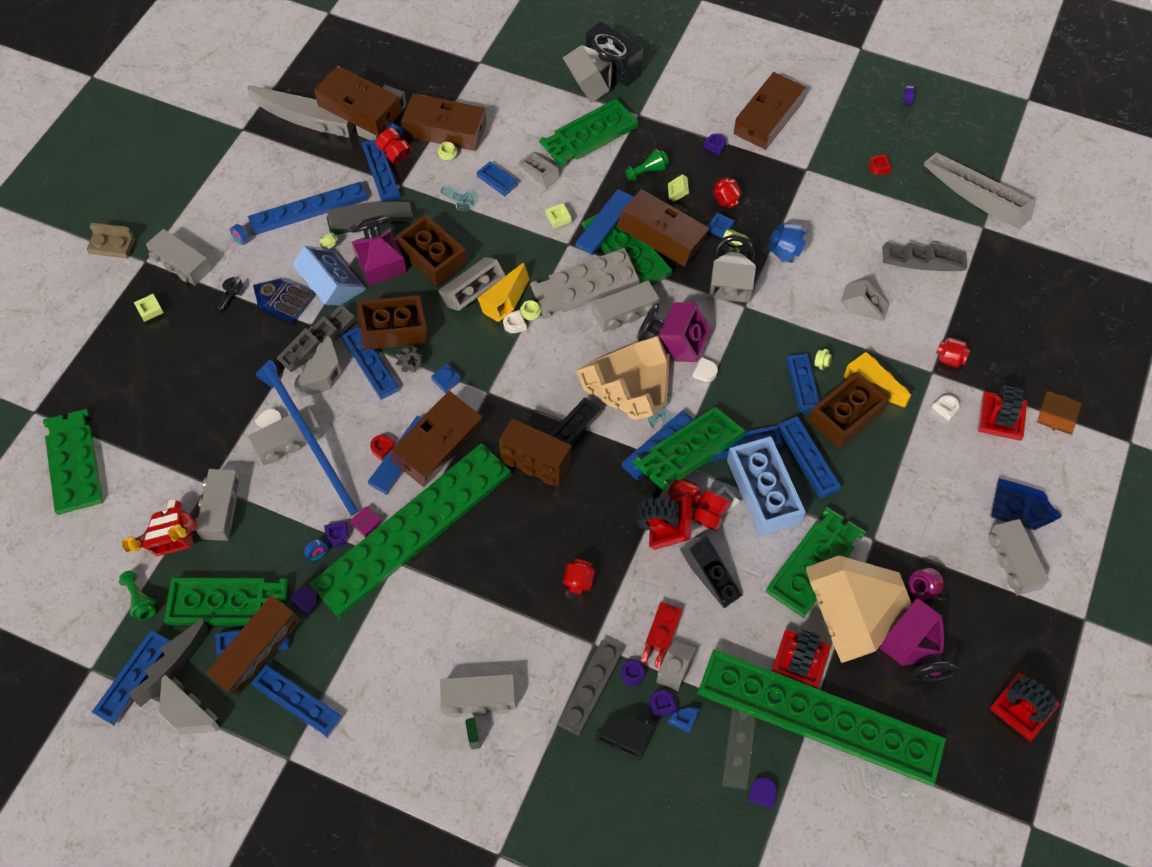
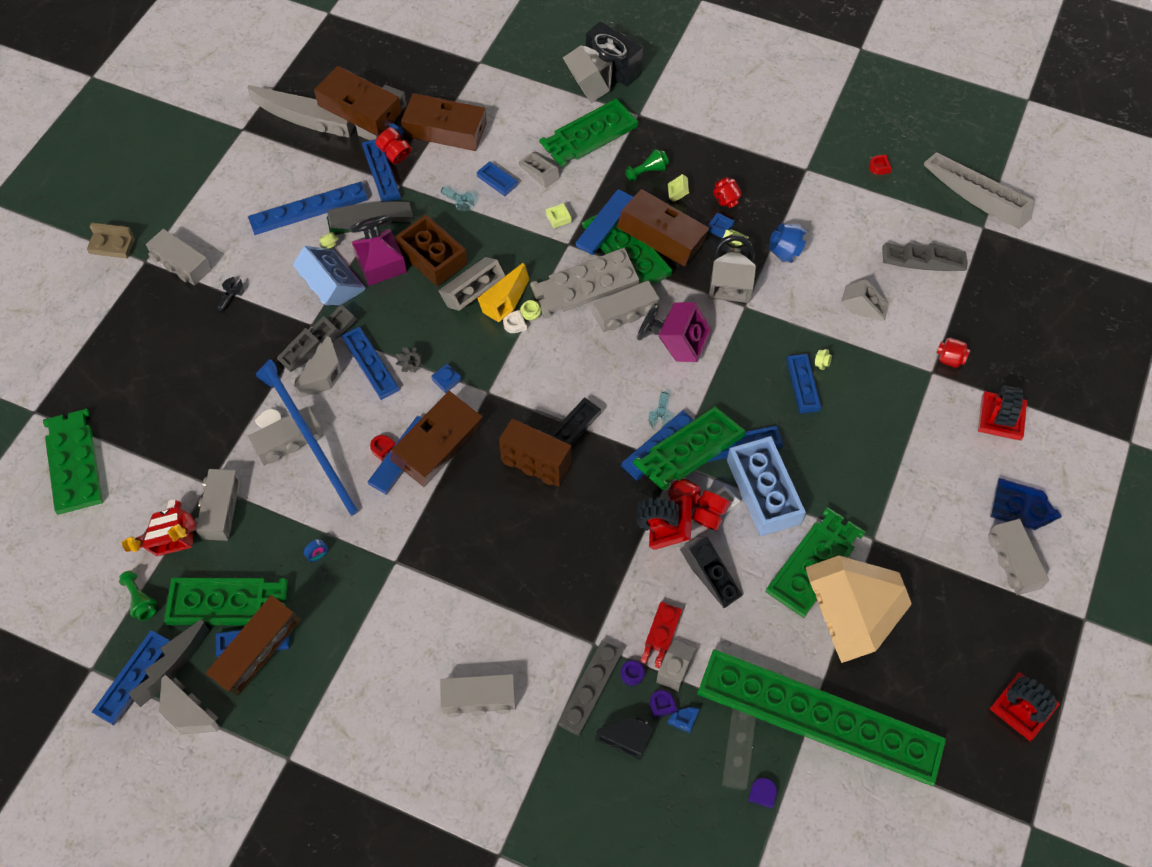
yellowish green plate [134,294,163,322] -> none
blue tile [230,224,249,245] -> none
blue tile [251,664,343,738] -> none
clear blue tile [253,278,316,324] -> none
dark purple tile [289,587,318,616] -> none
green plate [309,443,511,618] -> none
dark purple tile [324,522,349,547] -> none
magenta tile [349,506,382,537] -> none
reddish brown brick [356,296,427,350] -> none
yellowish green plate [438,142,457,160] -> none
dark green tile [465,717,480,750] -> none
red head [563,559,595,595] -> none
tan panel [576,335,670,420] -> none
white tile [693,358,718,382] -> none
dark purple tile [703,134,726,155] -> none
reddish brown brick [733,72,806,150] -> none
plate [771,629,831,689] -> none
blue plate [778,416,841,499] -> none
reddish brown brick [808,372,889,449] -> none
yellow slope [844,352,911,407] -> none
magenta piece [880,598,960,682] -> none
dark purple tile [904,86,914,105] -> none
magenta head [908,568,944,600] -> none
white tile [932,395,960,421] -> none
clear orange piece [1037,391,1082,435] -> none

